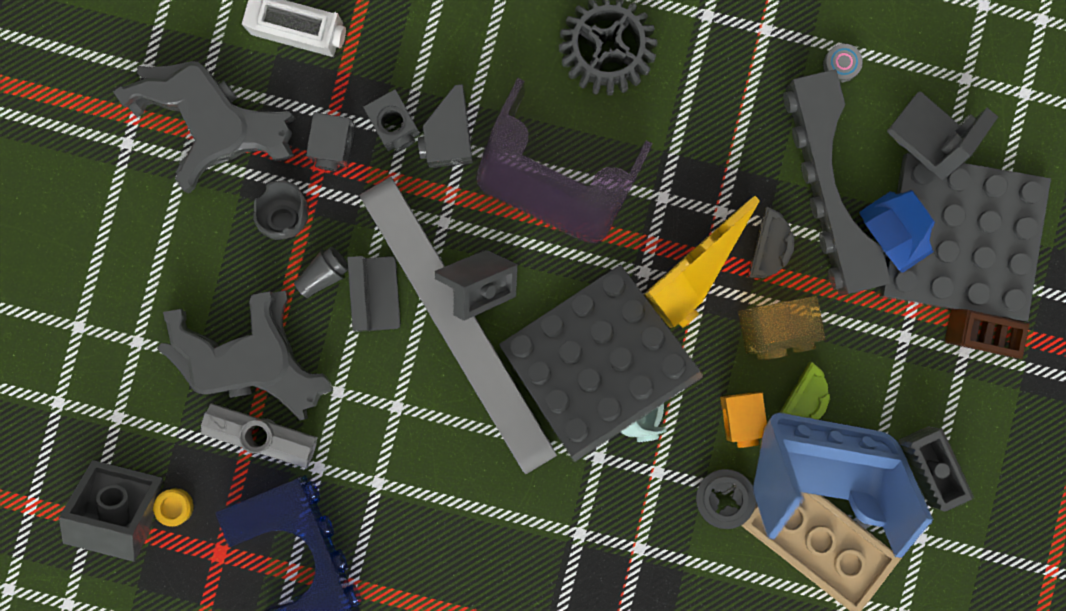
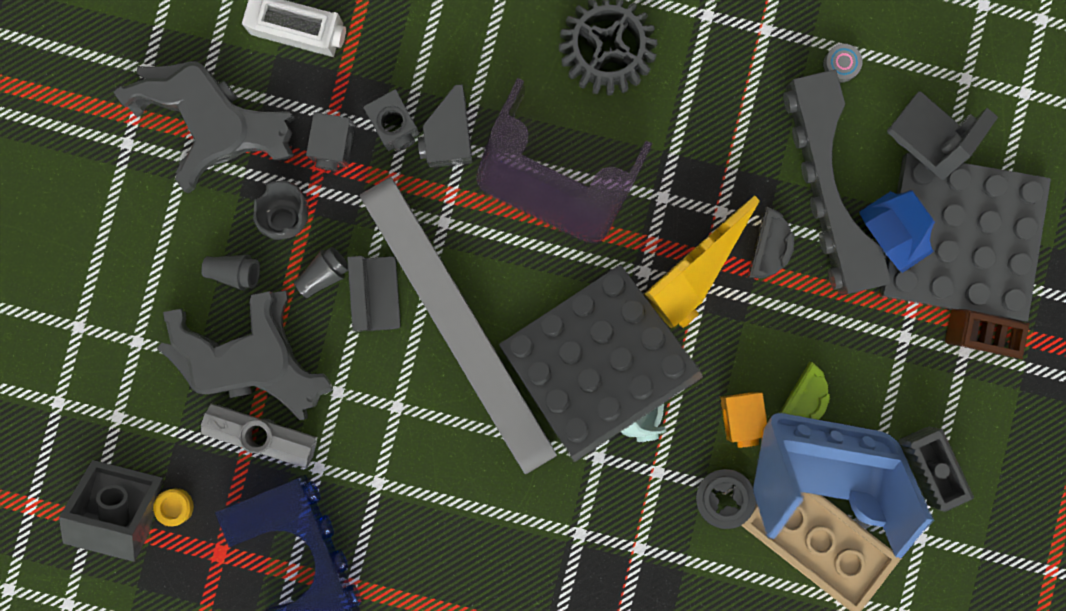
dark grey panel [435,250,518,321] -> none
clear yellow brick [738,296,826,360] -> none
none -> dark grey cone [201,255,260,291]

